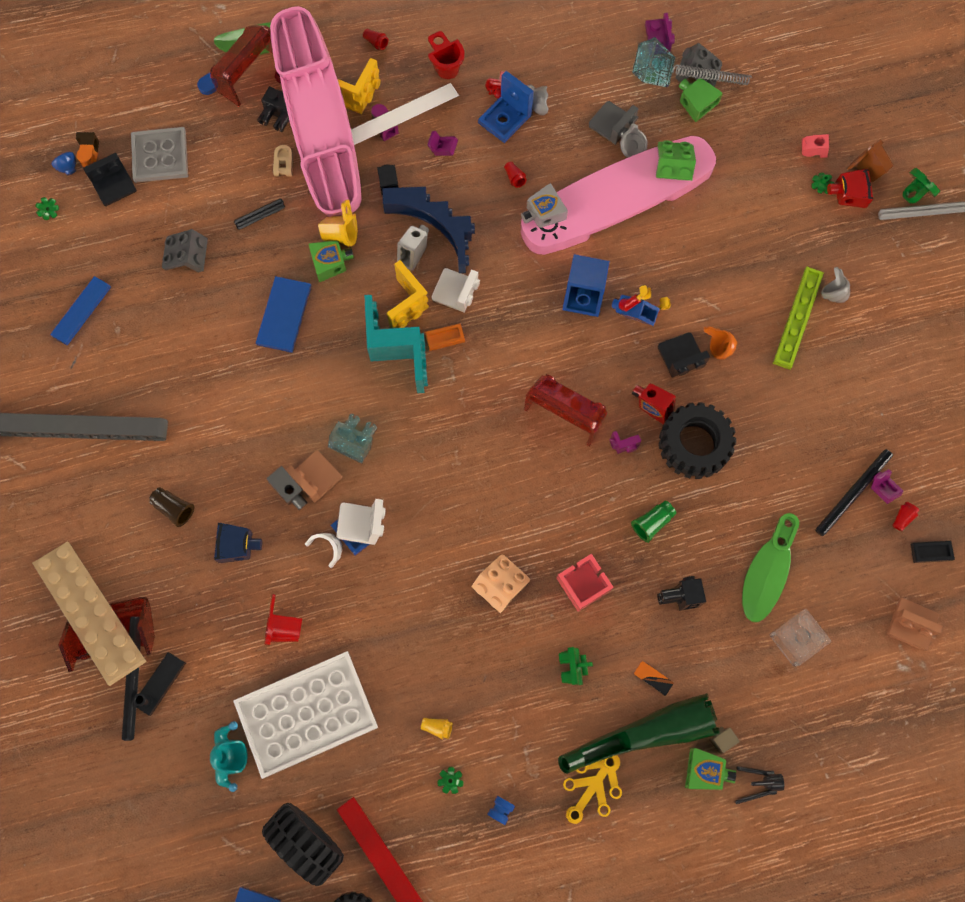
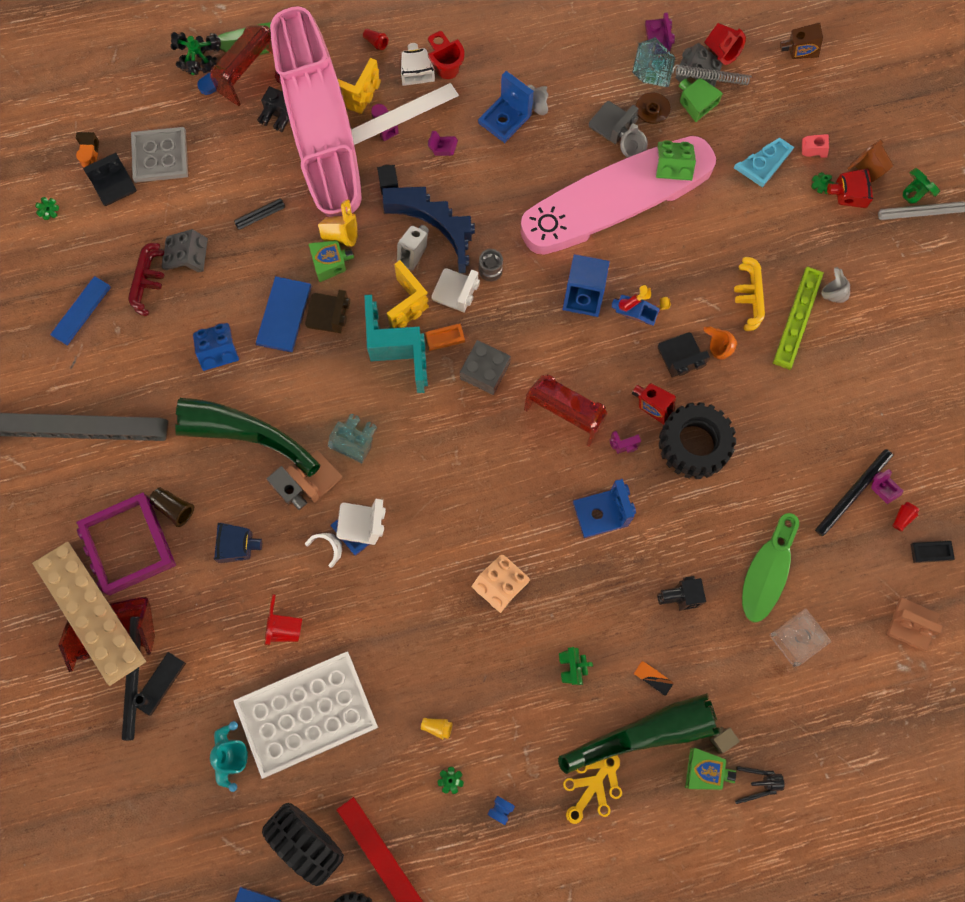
blue brick [51,152,76,176] -> none
tan plate [273,145,293,176] -> none
red piece [485,71,504,99] -> none
red cone [504,161,527,188] -> none
light grey torso [521,183,568,228] -> none
coral piece [556,554,614,612] -> none
green plant [631,500,676,543] -> none
none -> magenta window [77,492,176,596]
none -> dark red piece [128,242,165,316]
none -> black plant [170,32,221,76]
none -> dark green brick [175,398,320,477]
none -> blue bracket [193,323,239,371]
none -> dark brown bracket [305,290,350,333]
none -> white torso [401,43,435,86]
none -> dark grey brick [460,340,511,395]
none -> flat silver wheel [479,249,503,282]
none -> blue bracket [573,479,636,538]
none -> reddish brown dish [636,92,671,124]
none -> red container [704,23,746,65]
none -> medium azure wing [734,138,794,188]
none -> yellow piece [734,257,765,331]
none -> reddish brown torso [780,23,823,59]

